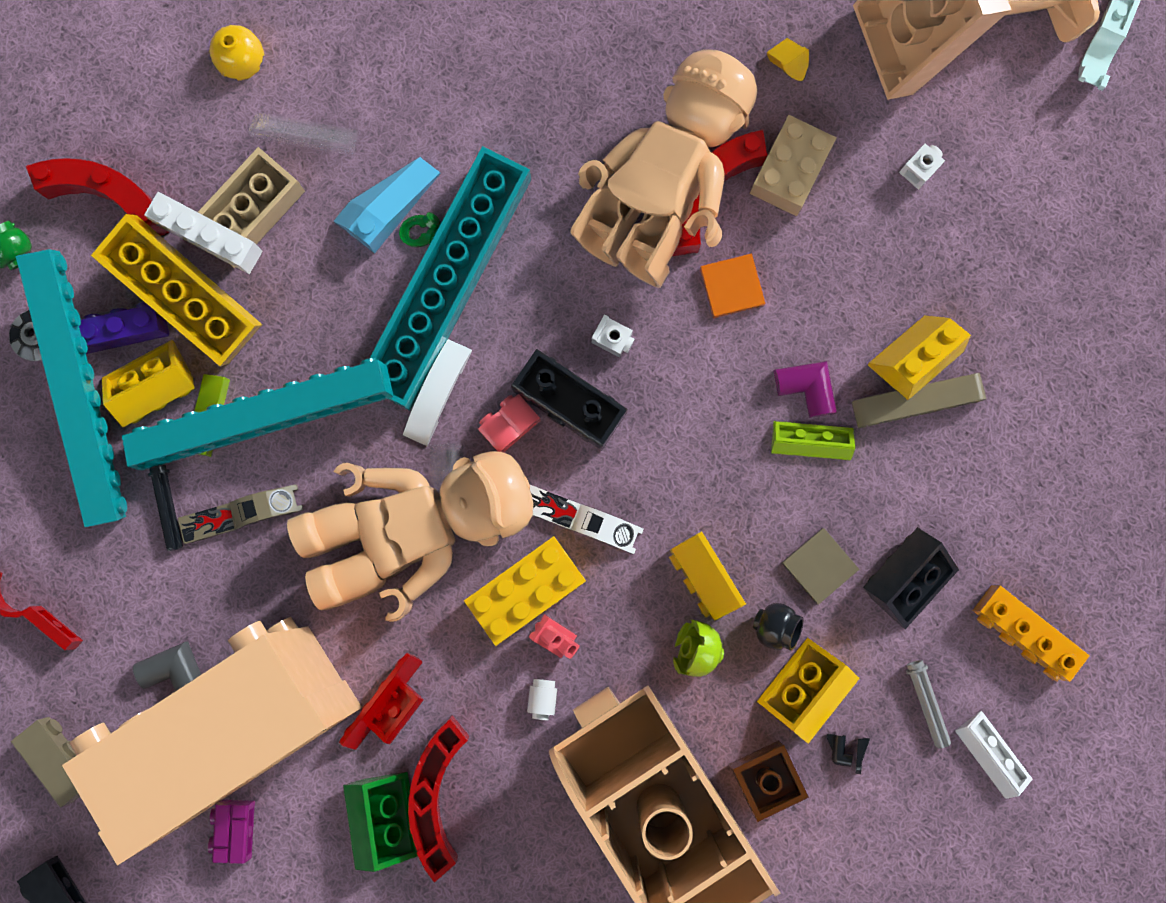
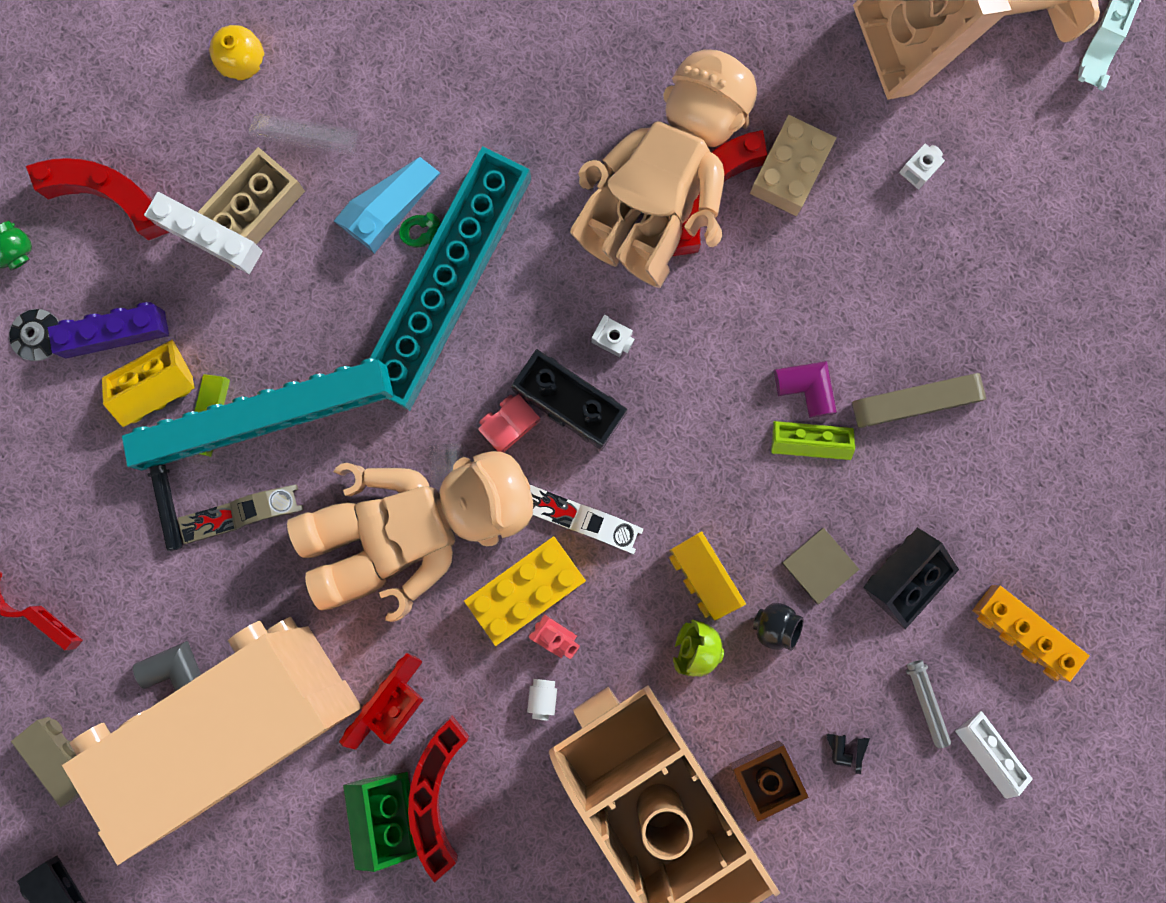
teal brick [16,249,127,527] -> none
yellow brick [91,214,263,366] -> none
magenta brick [208,800,255,864] -> none
white slope [403,339,472,446] -> none
orange tile [700,253,766,318] -> none
yellow slope [757,637,860,744] -> none
yellow tile [767,38,809,81] -> none
yellow slope [868,315,971,400] -> none

